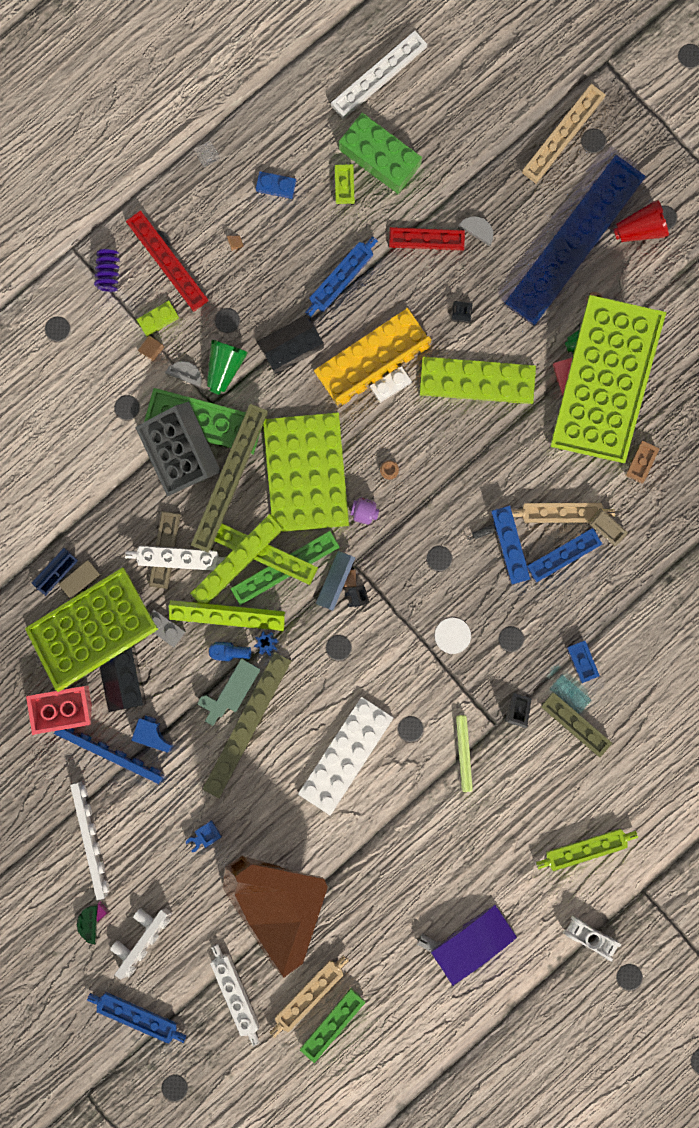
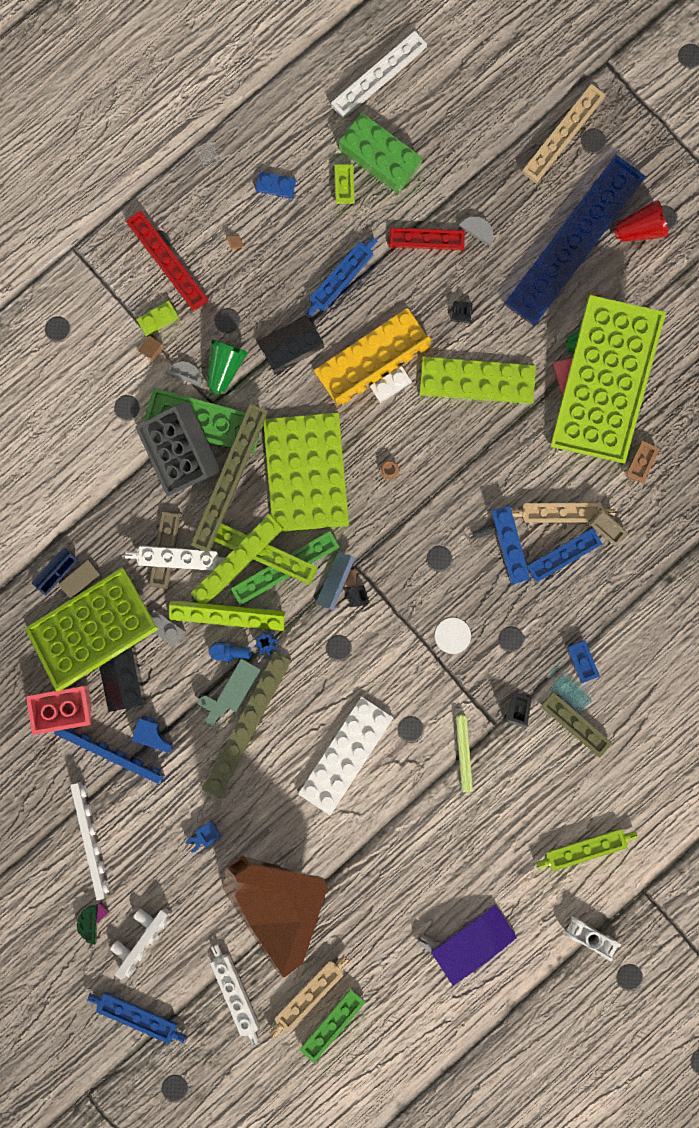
dark purple piece [94,249,120,292] -> none
medium lavender head [350,497,379,525] -> none

